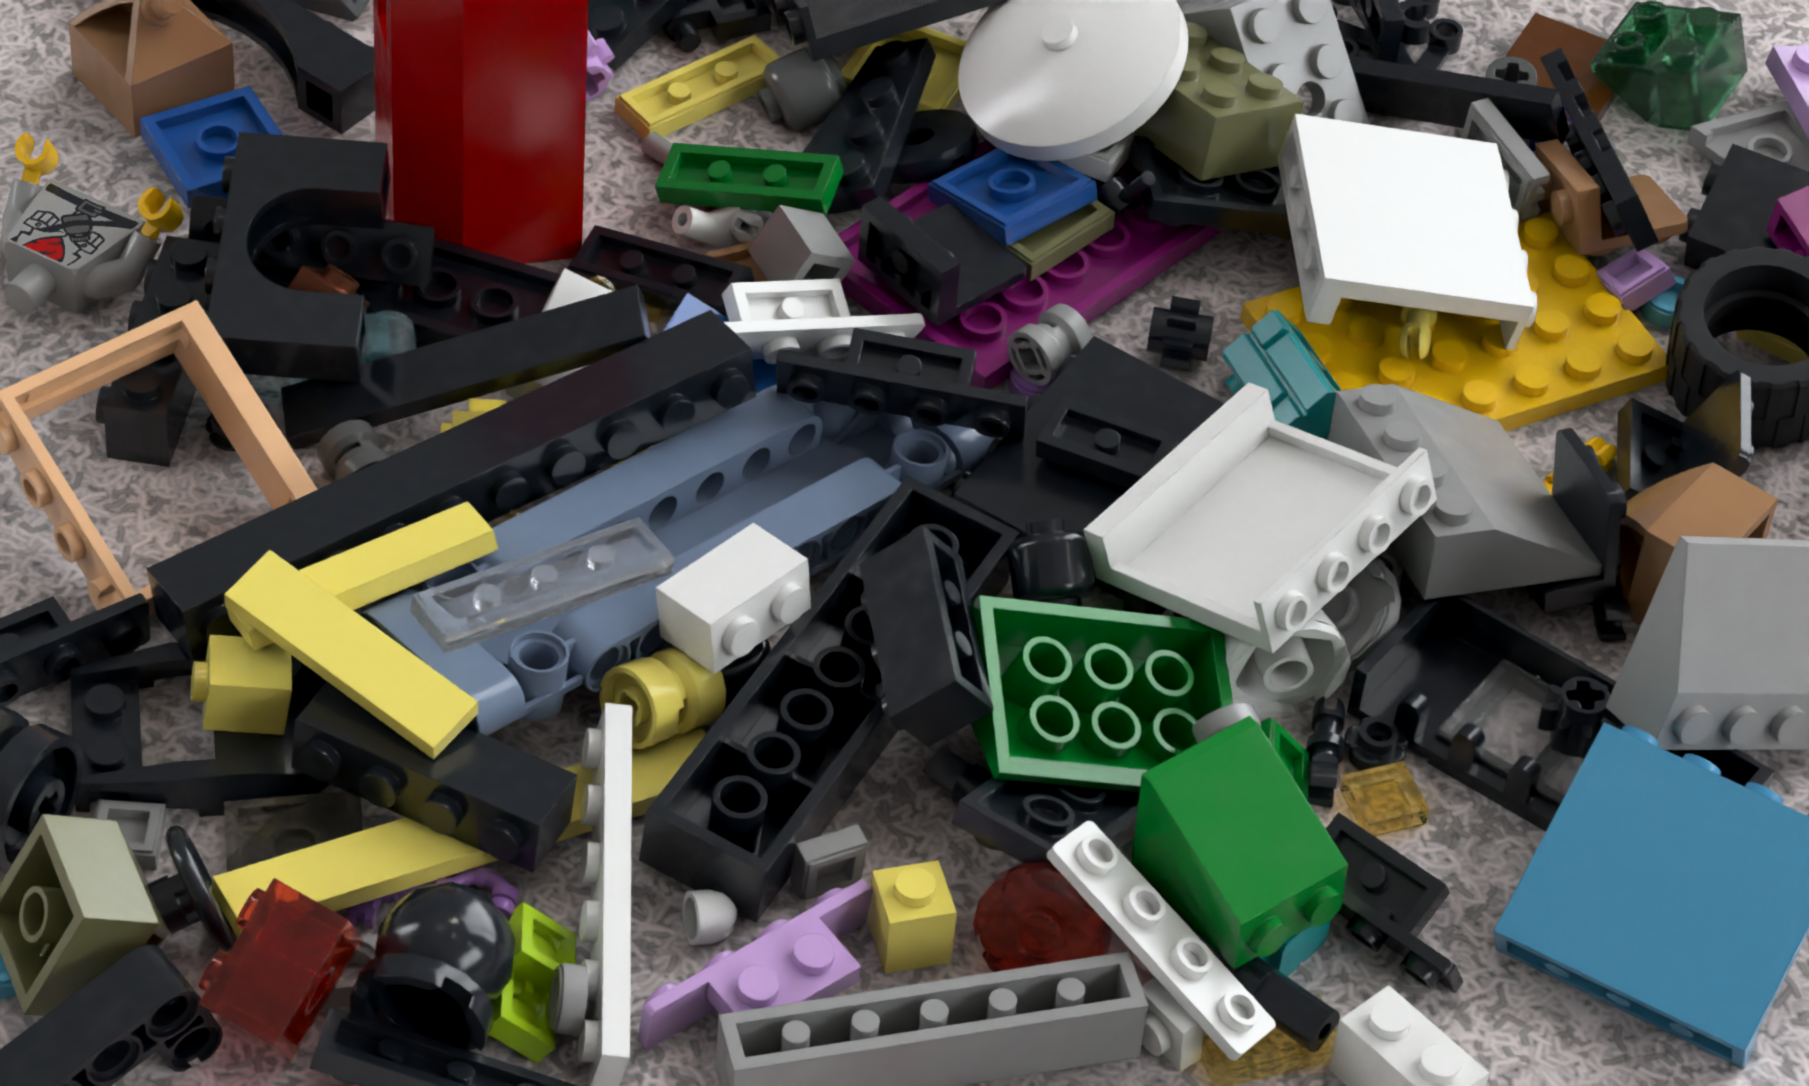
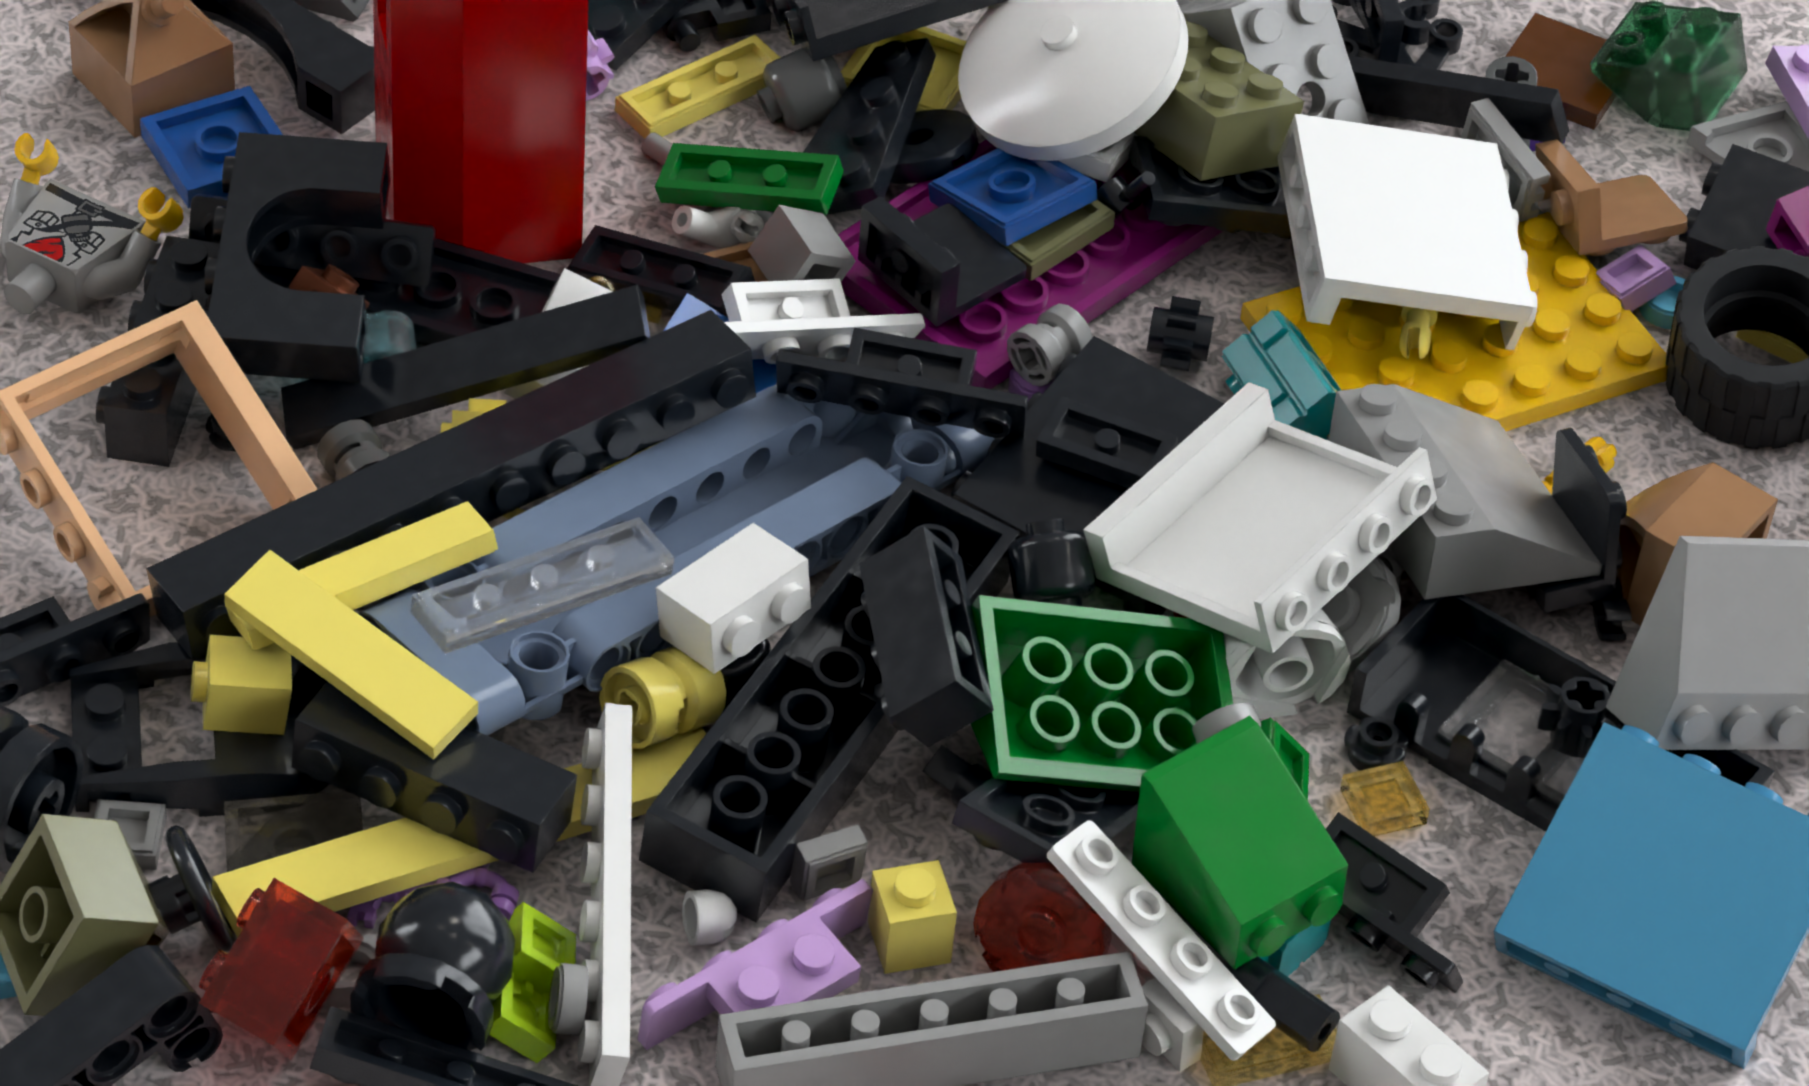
black piece [1306,696,1346,807] -> none
black wing [1540,48,1659,252] -> none
black bracket [1616,370,1754,502] -> none

